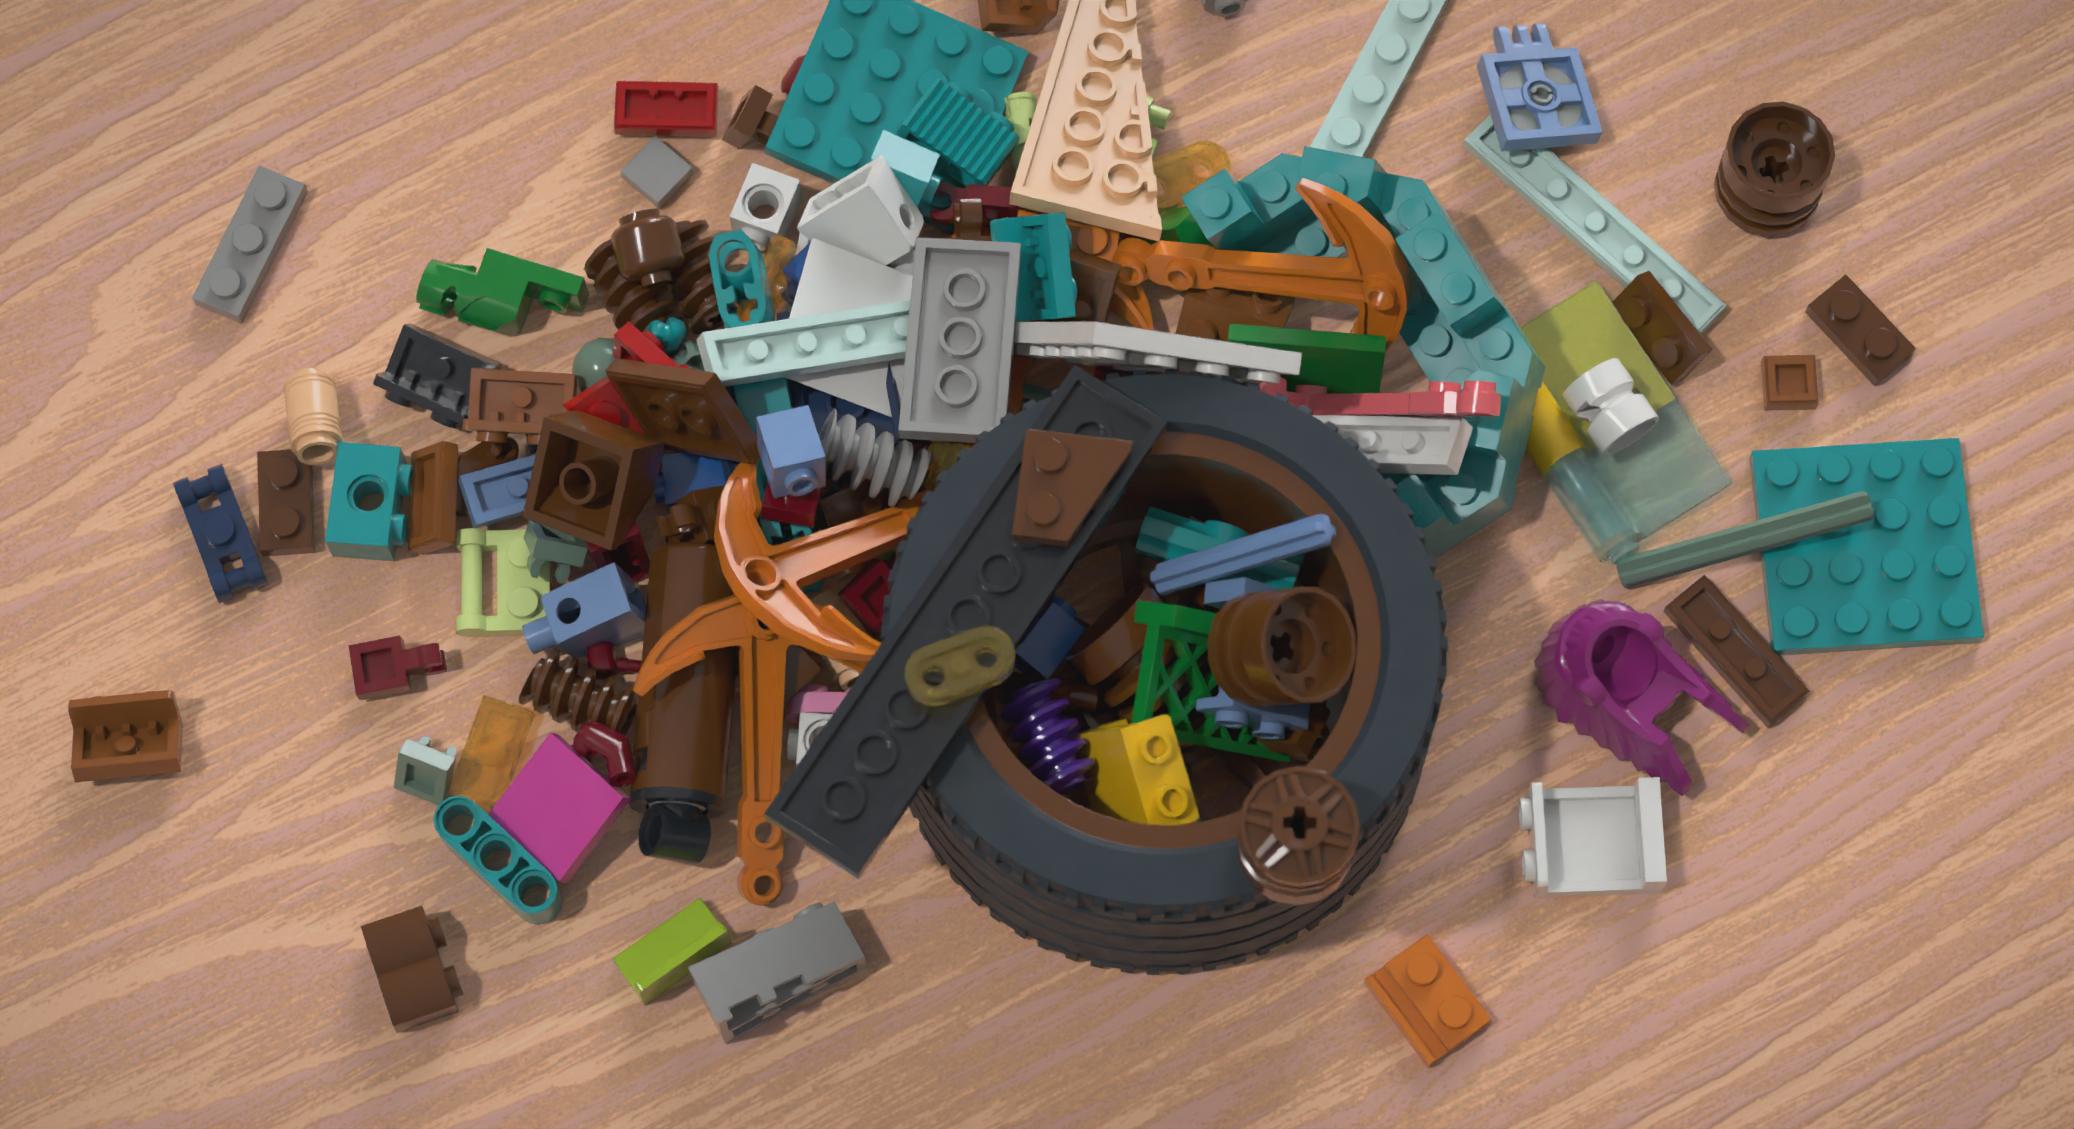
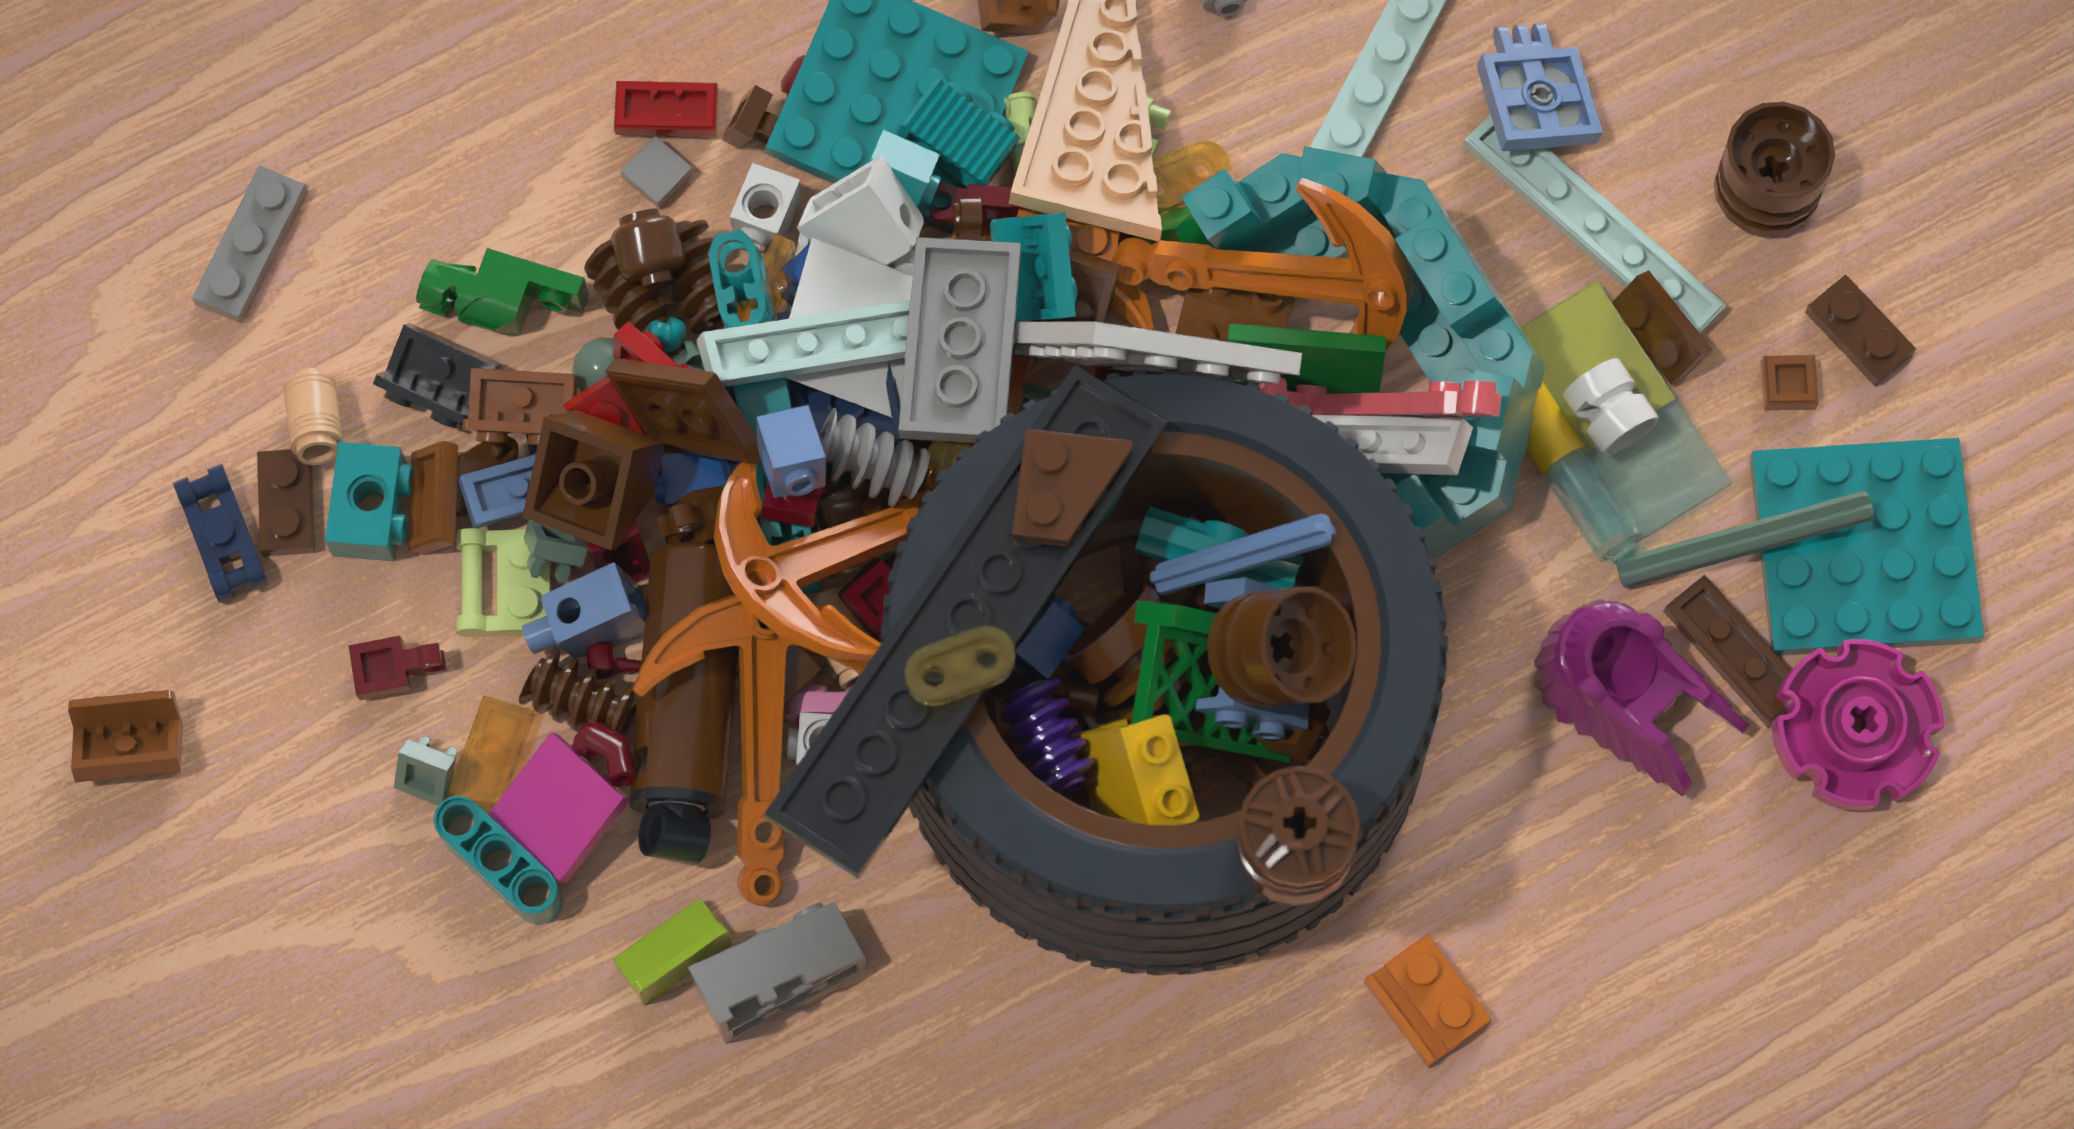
reddish brown brick [361,906,464,1033] -> none
white panel [1518,777,1667,898] -> none
none -> dark pink piece [1771,639,1944,811]

